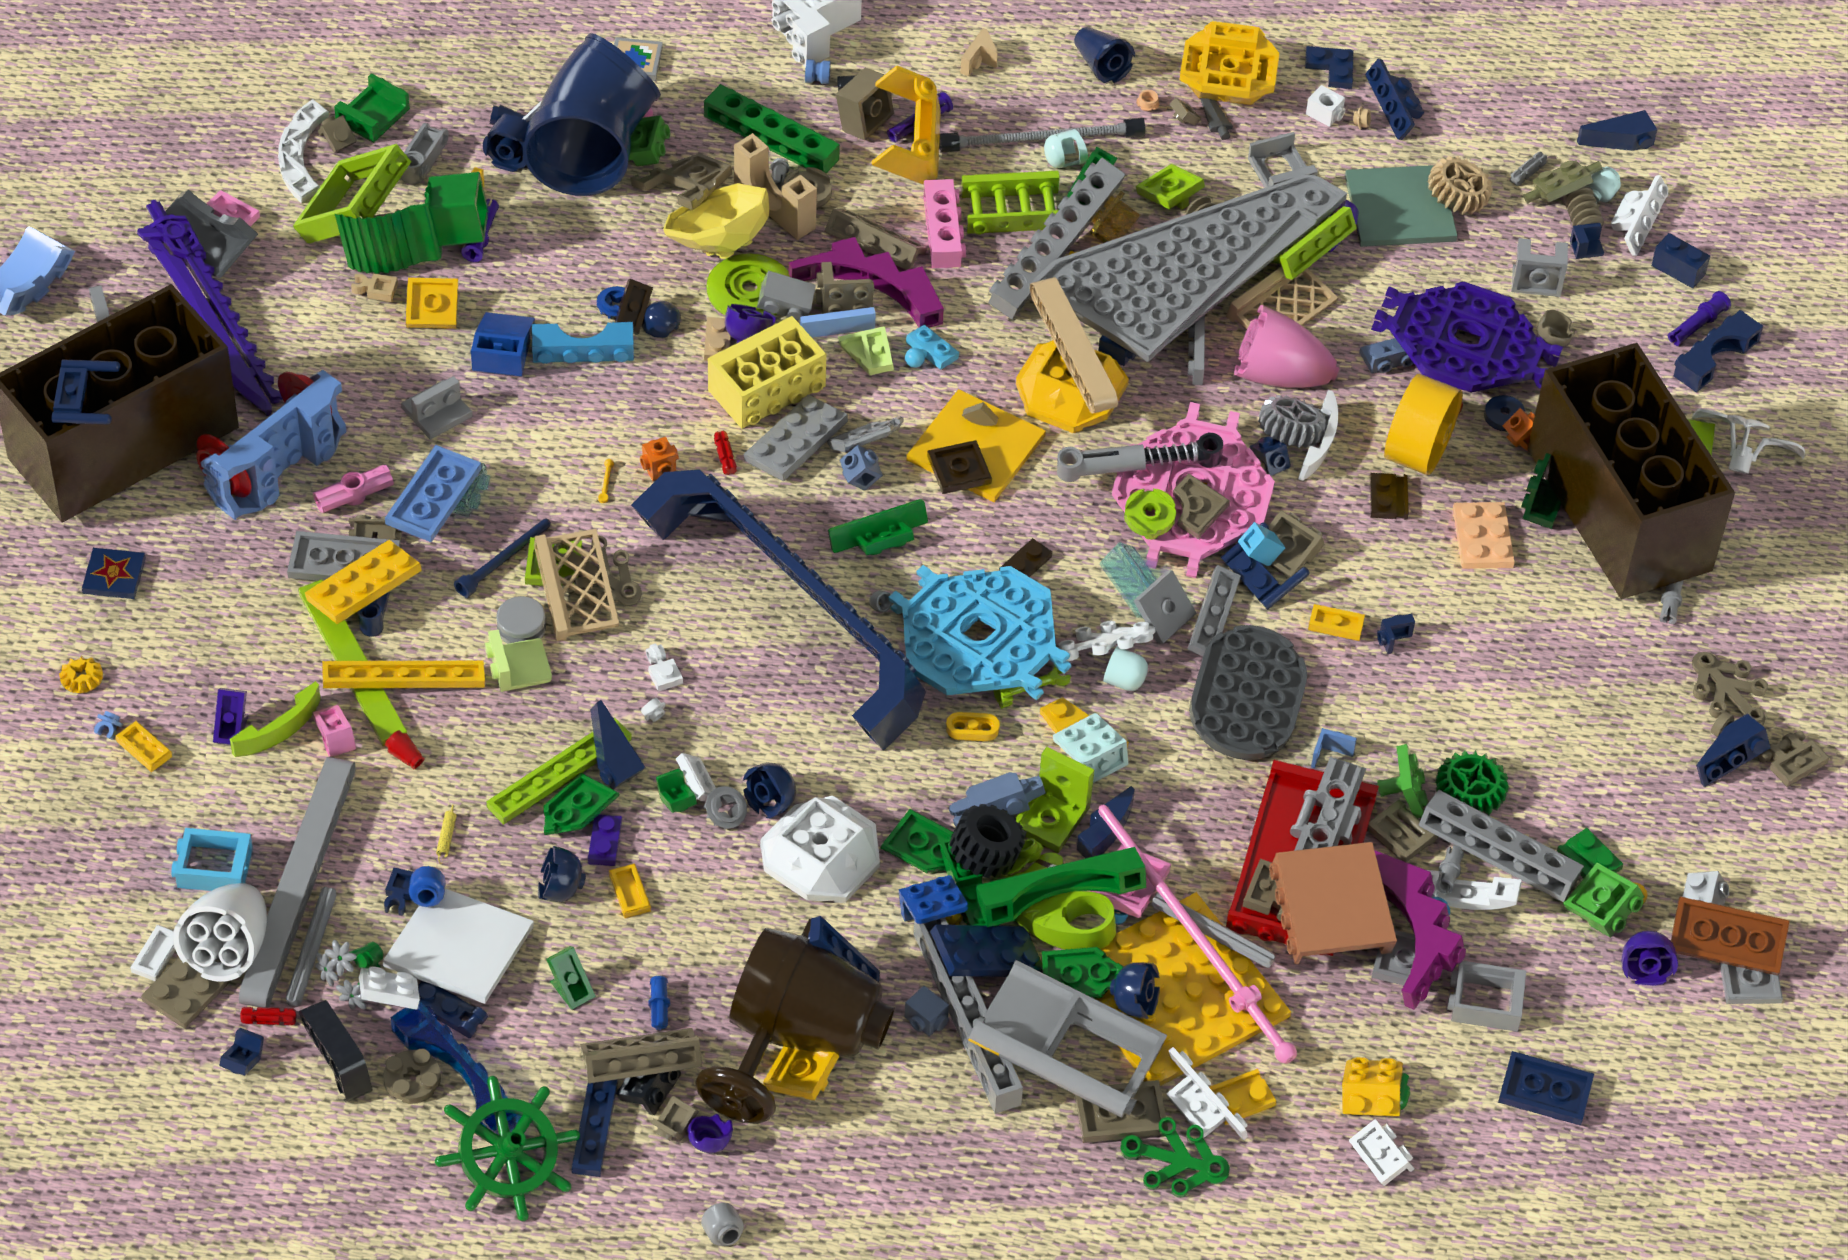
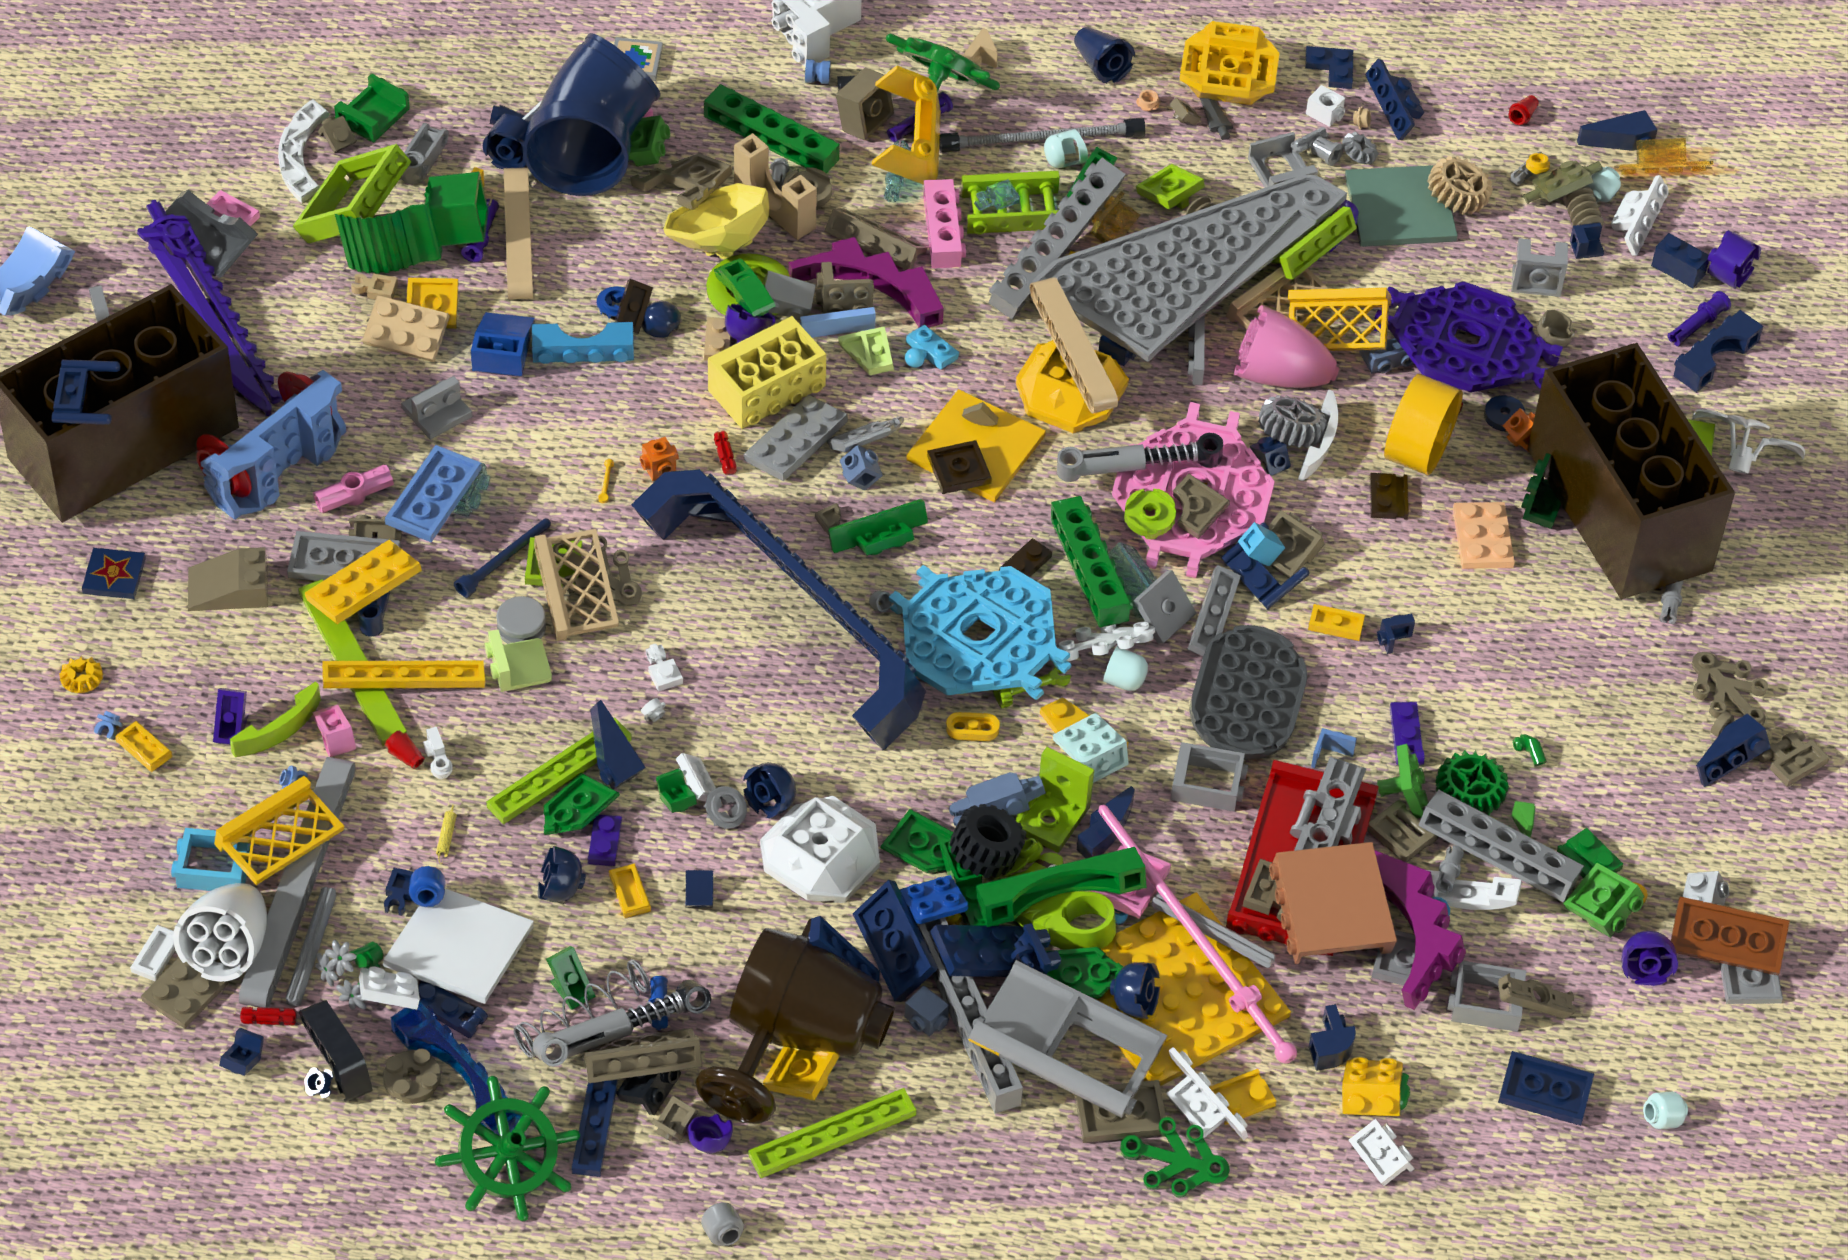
none -> dark tan slope [188,547,268,611]
none -> yellow fence [214,776,344,885]
none -> medium blue plate [279,765,308,789]
none -> plate [305,1068,334,1098]
none -> tan plate [362,295,450,362]
none -> white plate [423,727,453,779]
none -> tan beam [504,168,533,300]
none -> light grey piece [513,959,650,1058]
none -> piece [532,979,711,1067]
none -> dark blue bracket [685,870,713,908]
none -> green slope [714,258,776,317]
none -> lime plate [748,1088,917,1179]
none -> dark tan tile [815,503,841,535]
none -> dark blue plate [853,880,938,1002]
none -> clear light blue pin [884,141,909,202]
none -> green piece [886,33,1000,93]
none -> clear light blue plate [974,179,1020,211]
none -> dark blue hips [1011,923,1061,975]
none -> green brick [1051,496,1133,628]
none -> light grey window [1171,742,1248,812]
none -> yellow fence [1288,288,1392,351]
none -> light grey axle [1291,127,1329,154]
none -> dark blue brick [1308,1004,1356,1071]
none -> light grey bush [1311,136,1343,166]
none -> light grey gear [1342,131,1379,164]
none -> dark purple plate [1390,702,1425,766]
none -> dark tan piece [1498,973,1576,1019]
none -> red cone [1508,95,1539,125]
none -> bright green slope [1511,801,1536,838]
none -> green arm [1512,734,1547,766]
none -> yellow plate [1526,153,1550,174]
none -> clear yellow bracket [1614,138,1713,175]
none -> light aqua head [1643,1091,1688,1129]
none -> dark purple brick [1707,230,1761,289]

